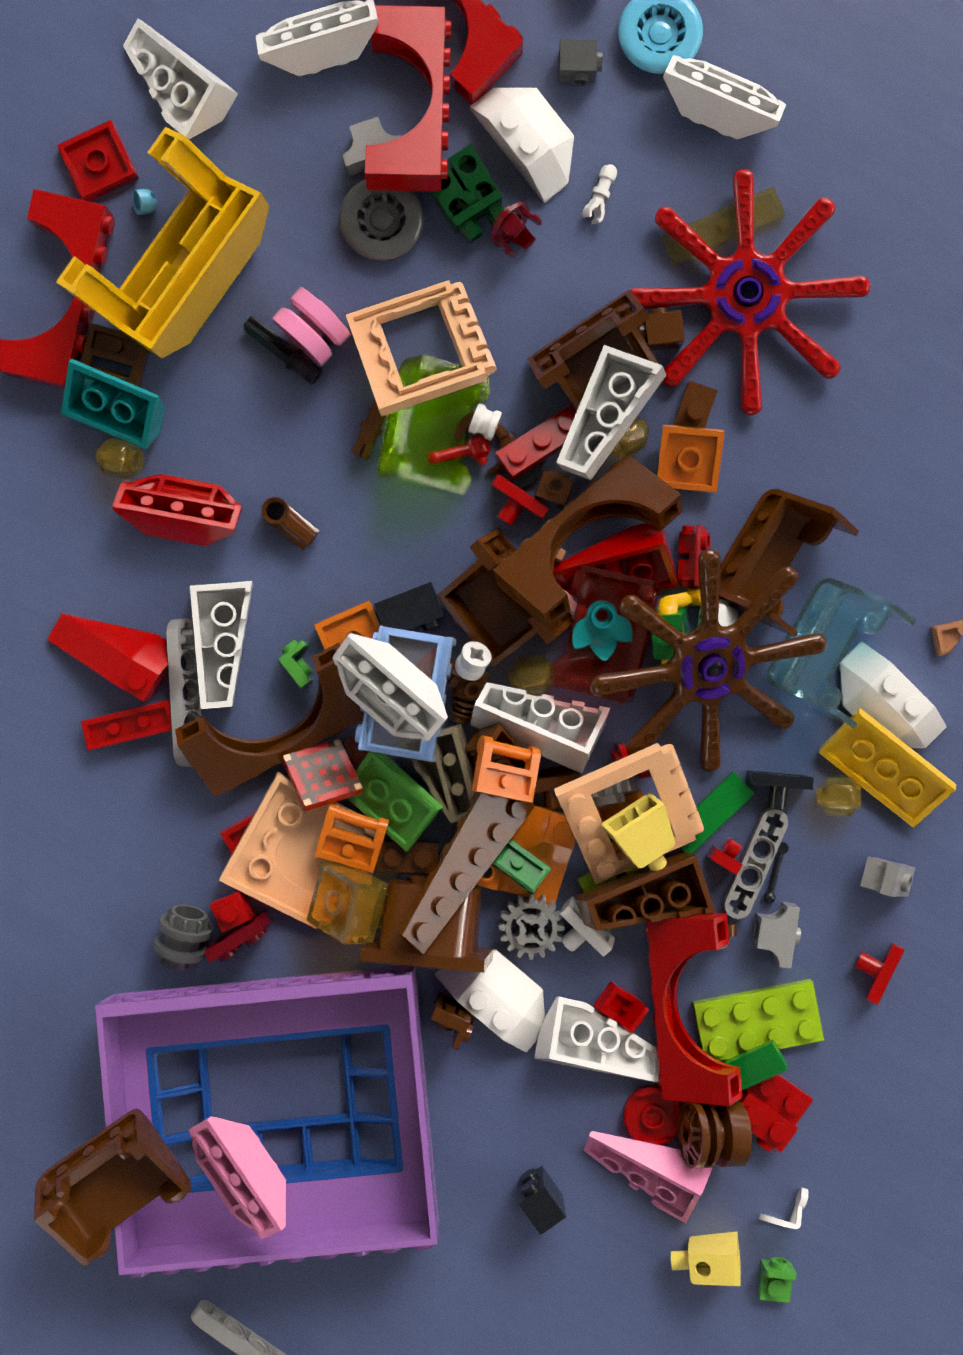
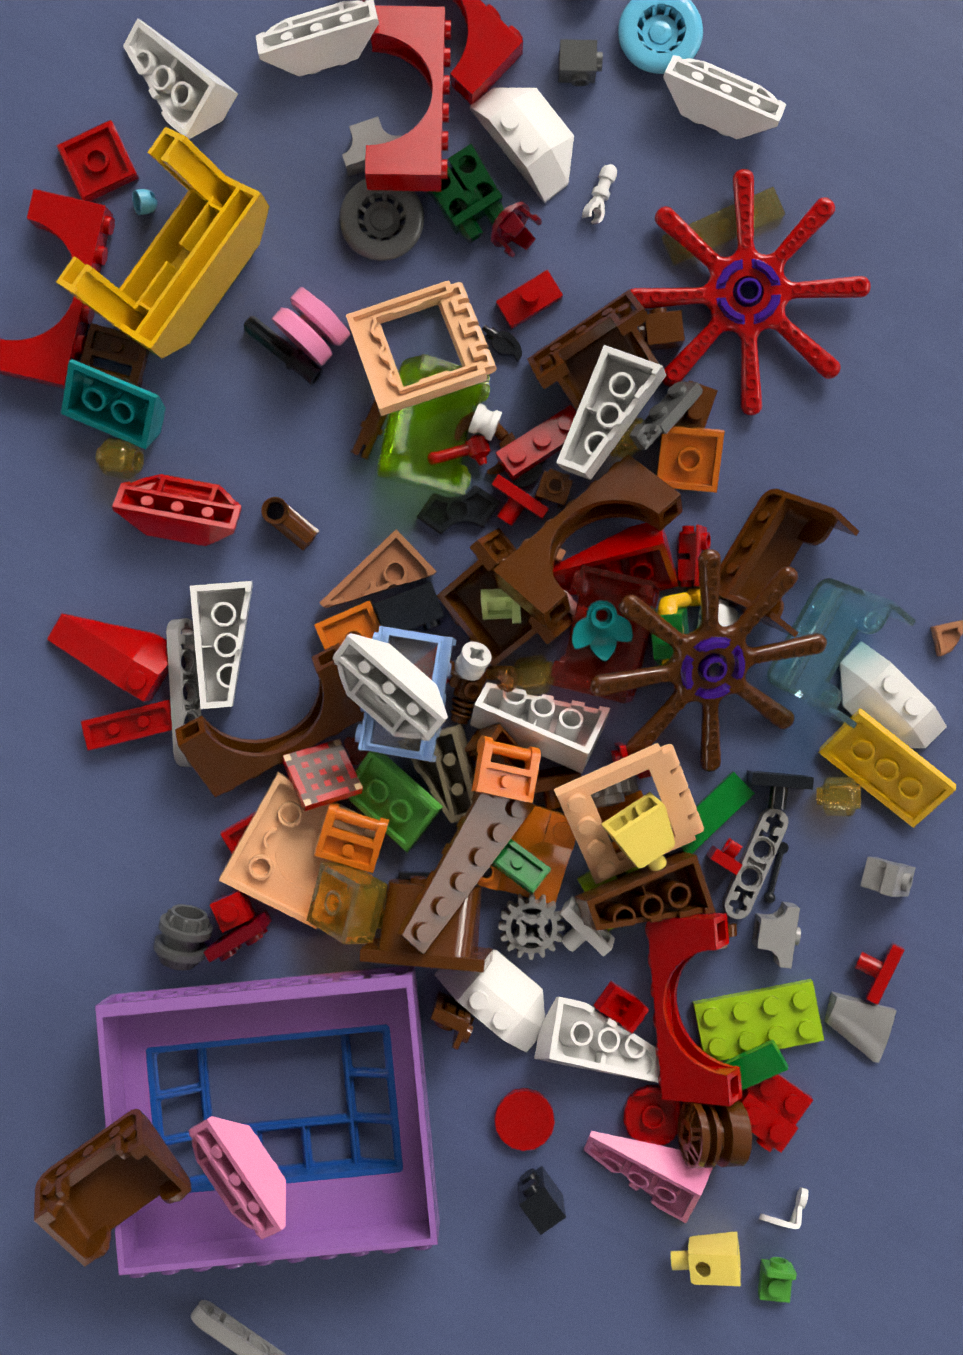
bright green bracket [278,640,313,688] -> none
reddish brown plate [377,840,440,874] -> none
none -> nougat wing [319,529,437,609]
none -> black tile [416,485,501,535]
none -> yellowish green tile [481,589,521,624]
none -> black piece [482,325,522,362]
none -> clear orange arm [486,665,519,692]
none -> red tile [494,1088,555,1151]
none -> red tile [496,269,563,330]
none -> dark grey hinge [629,382,703,450]
none -> light grey slope [824,992,896,1063]

